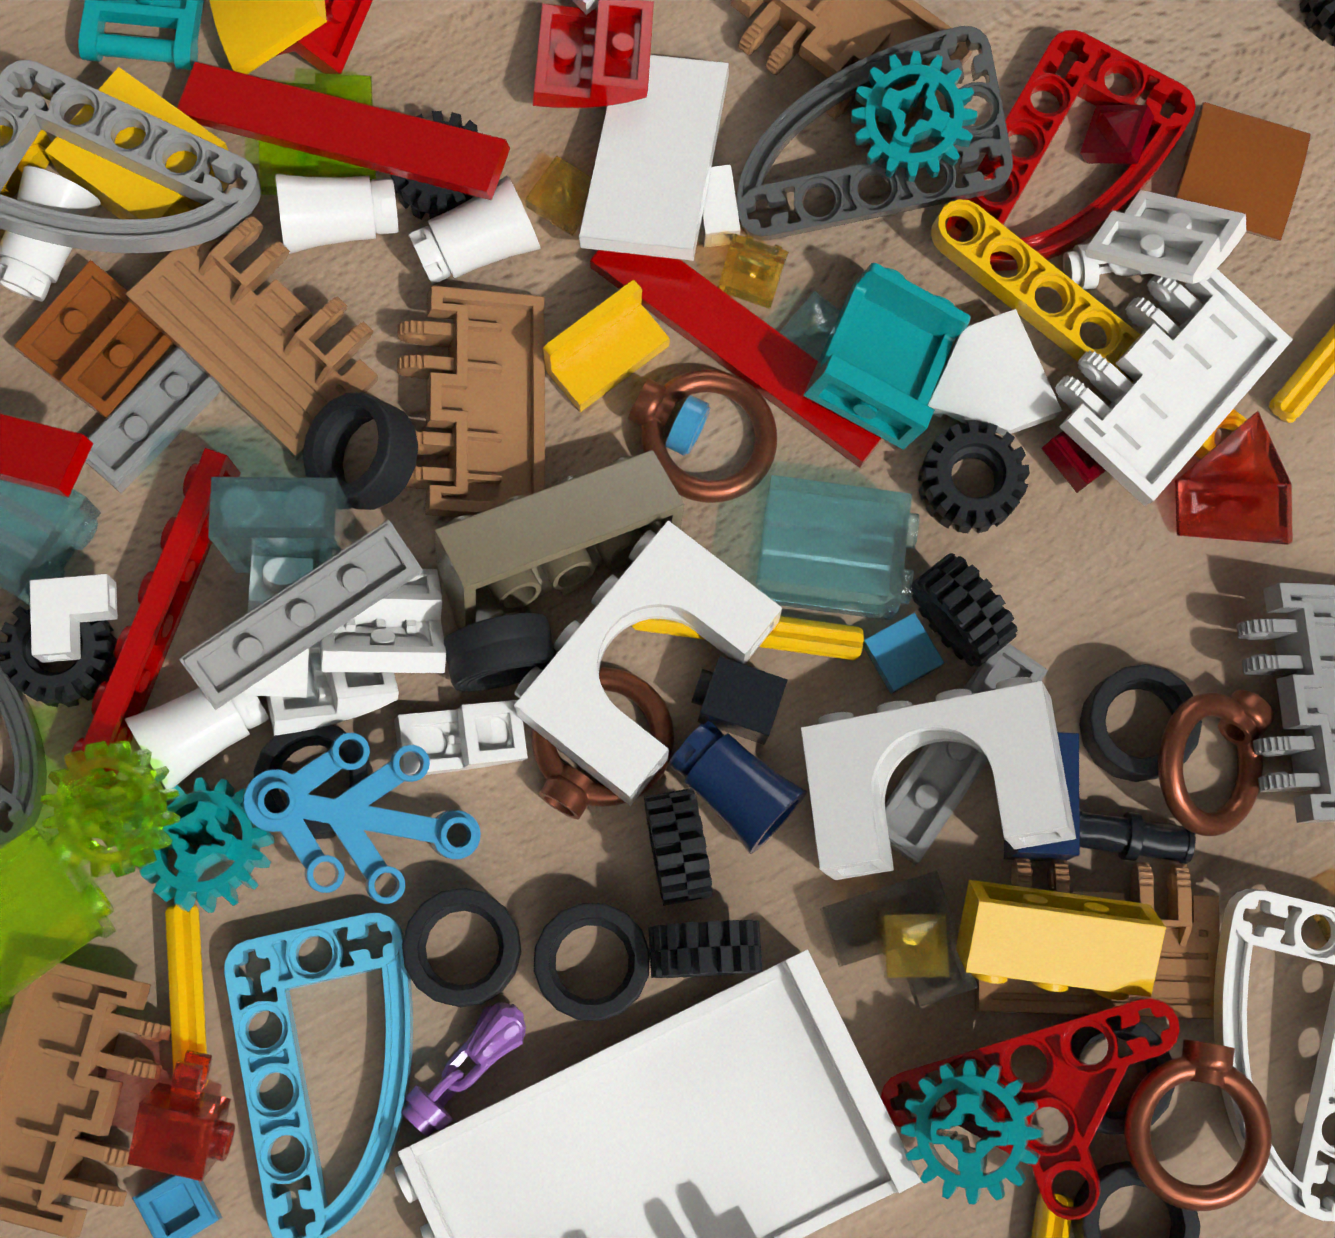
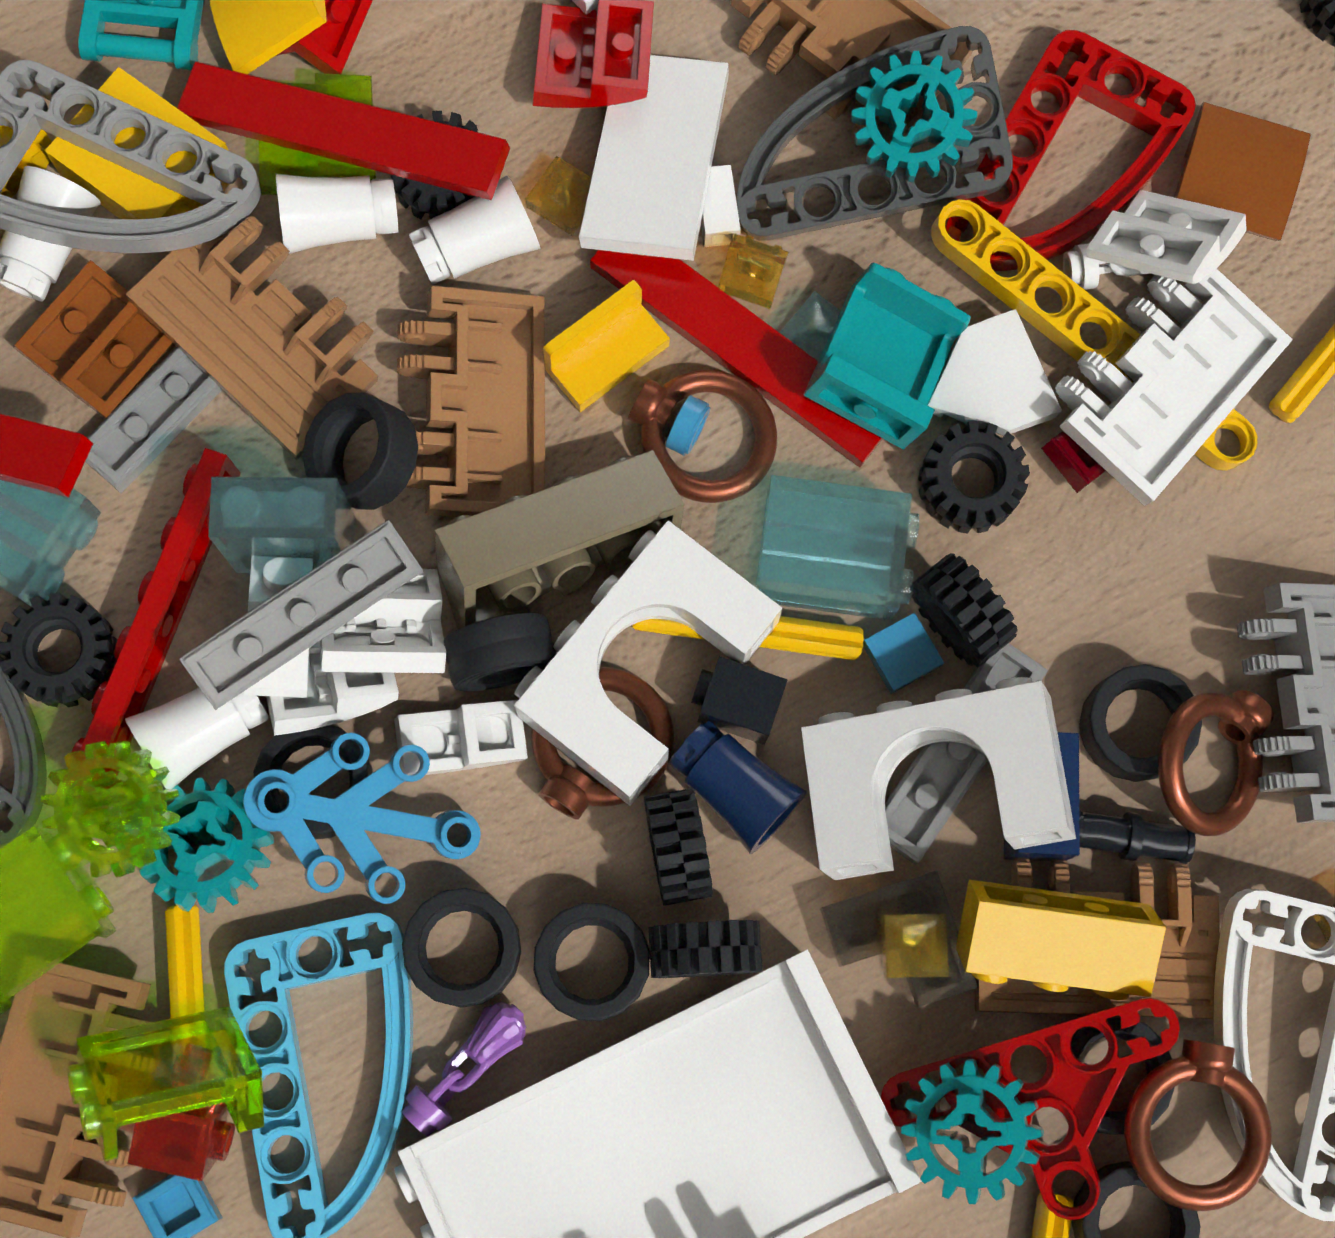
white piece [30,574,118,663] -> none
dark red tile [1080,105,1154,164] -> none
clear red slope [1175,411,1293,545] -> none
none -> clear neon green panel [67,1006,264,1162]

